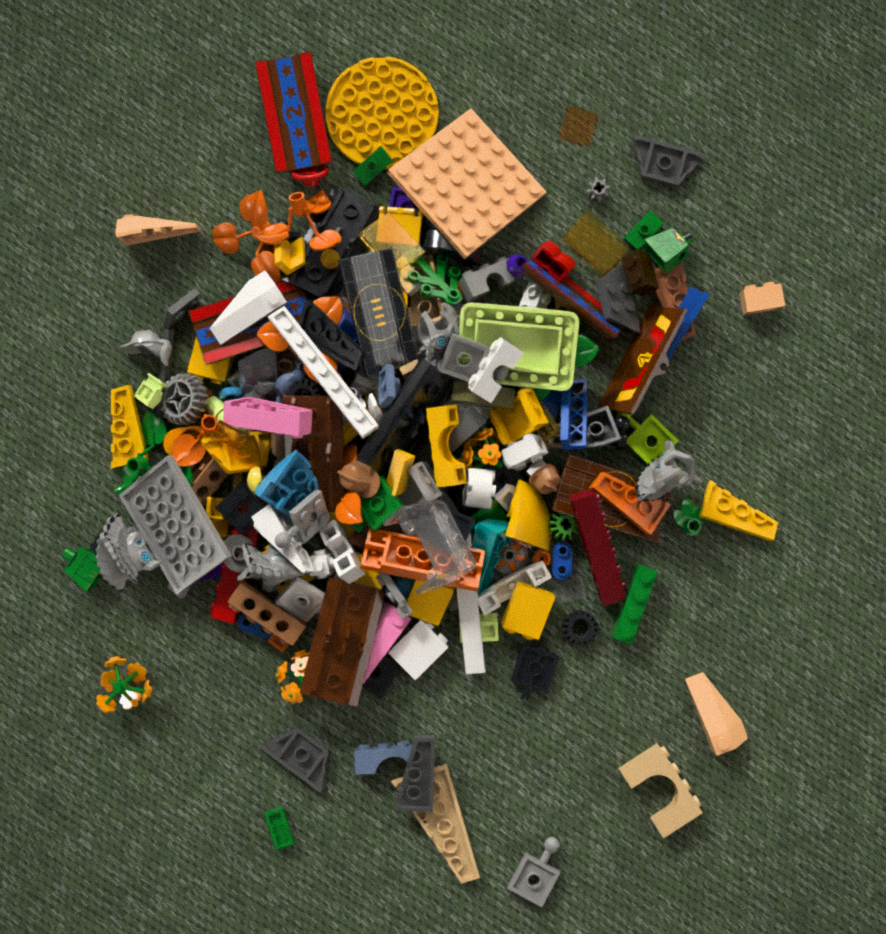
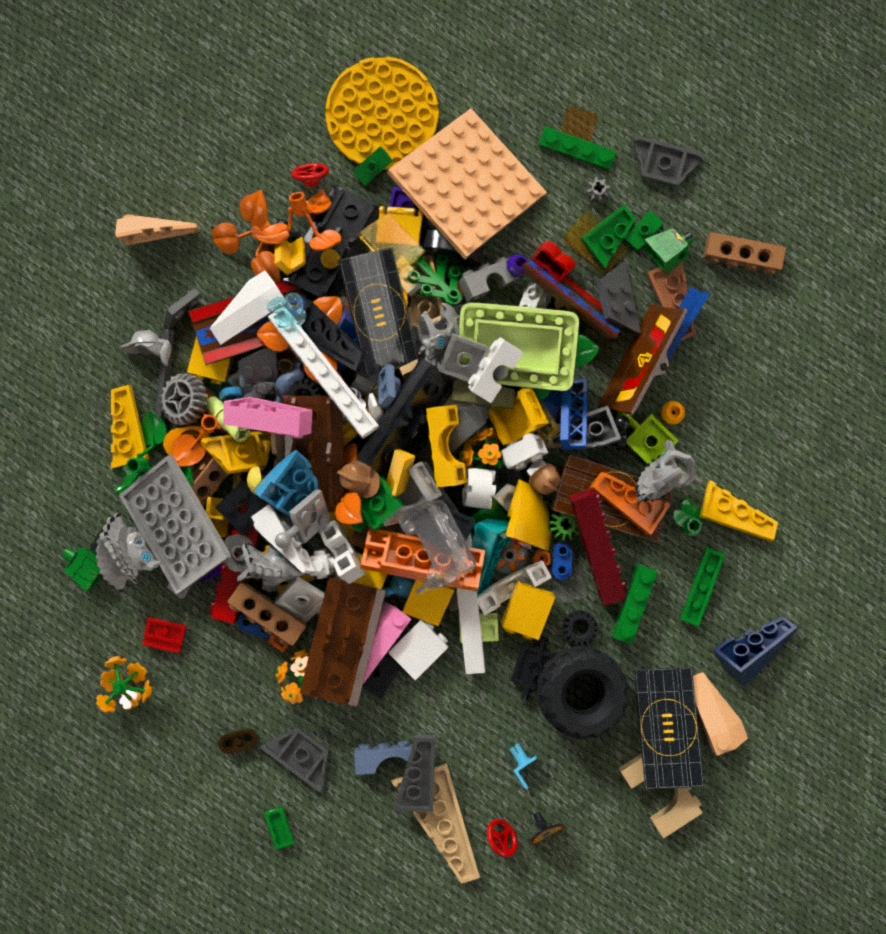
yellowish green plate [134,373,168,409] -> none
clear orange piece [210,420,249,450] -> none
hinge [255,51,333,173] -> none
light grey hinge [375,572,413,619] -> none
light grey plate [507,837,560,907] -> none
dark brown brick [622,249,659,296] -> none
light nougat brick [739,282,785,315] -> none
none -> red plate [142,617,187,653]
none -> dark brown plate [218,728,258,754]
none -> clear light blue plate [267,293,306,328]
none -> red piece [487,819,518,858]
none -> medium azure bracket [509,743,537,790]
none -> shield [530,811,565,845]
none -> black tyre [536,646,629,740]
none -> green plate [538,126,616,170]
none -> green wing [580,204,636,270]
none -> black hinge [634,667,704,789]
none -> light orange plate [661,401,685,425]
none -> green plate [679,547,725,627]
none -> medium nougat brick [703,232,786,275]
none -> dark blue wedge [713,616,798,686]

